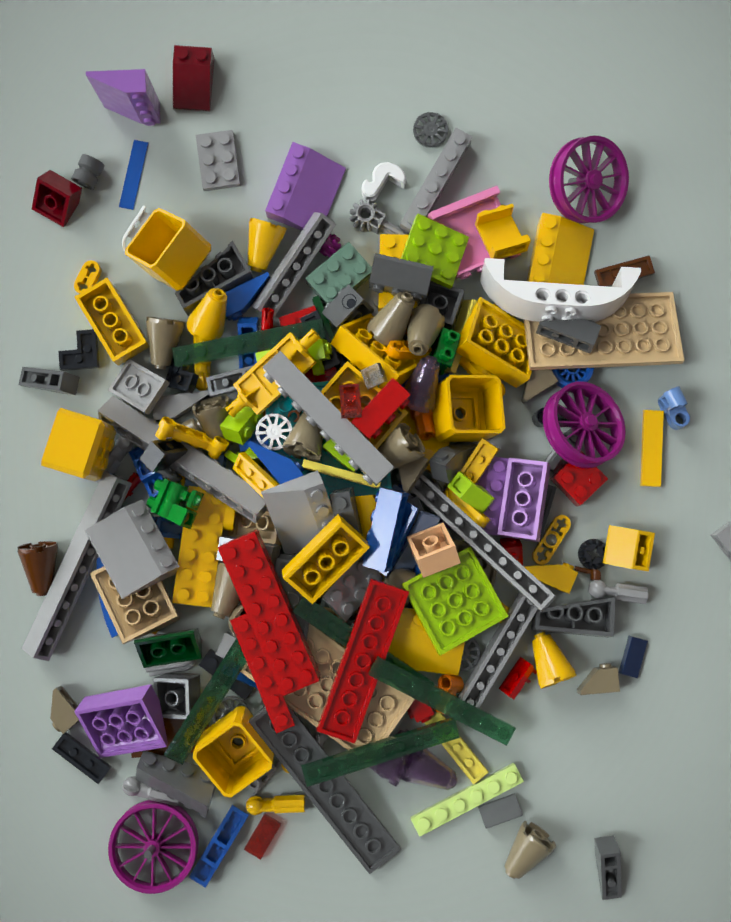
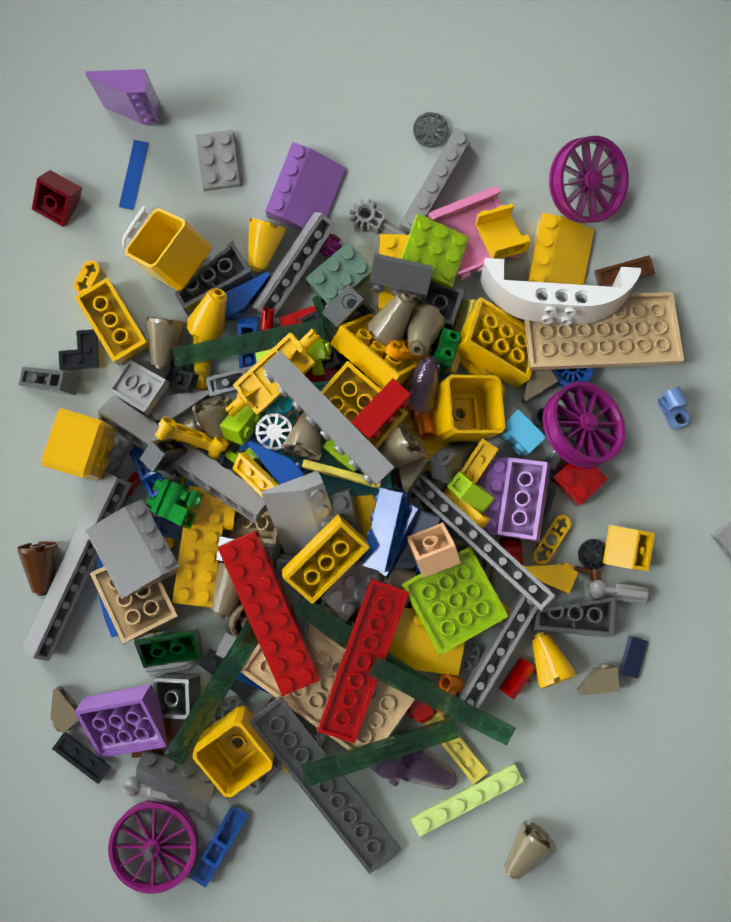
dark grey wheel [71,154,105,190] -> none
dark red slope [173,45,215,111] -> none
red plate [230,614,295,734] -> none
clear red plate [244,813,281,860] -> none
yellow piece [246,795,305,816] -> none
clear red plate [339,384,362,419] -> none
clear smoke tile [360,363,387,389] -> none
white animal [362,162,406,202] -> none
dark grey slope [478,793,523,829] -> none
dark grey slope [536,319,601,353] -> none
dark grey slope [594,835,622,900] -> none
yellow tile [640,410,664,487] -> none
none -> medium azure brick [498,409,546,457]

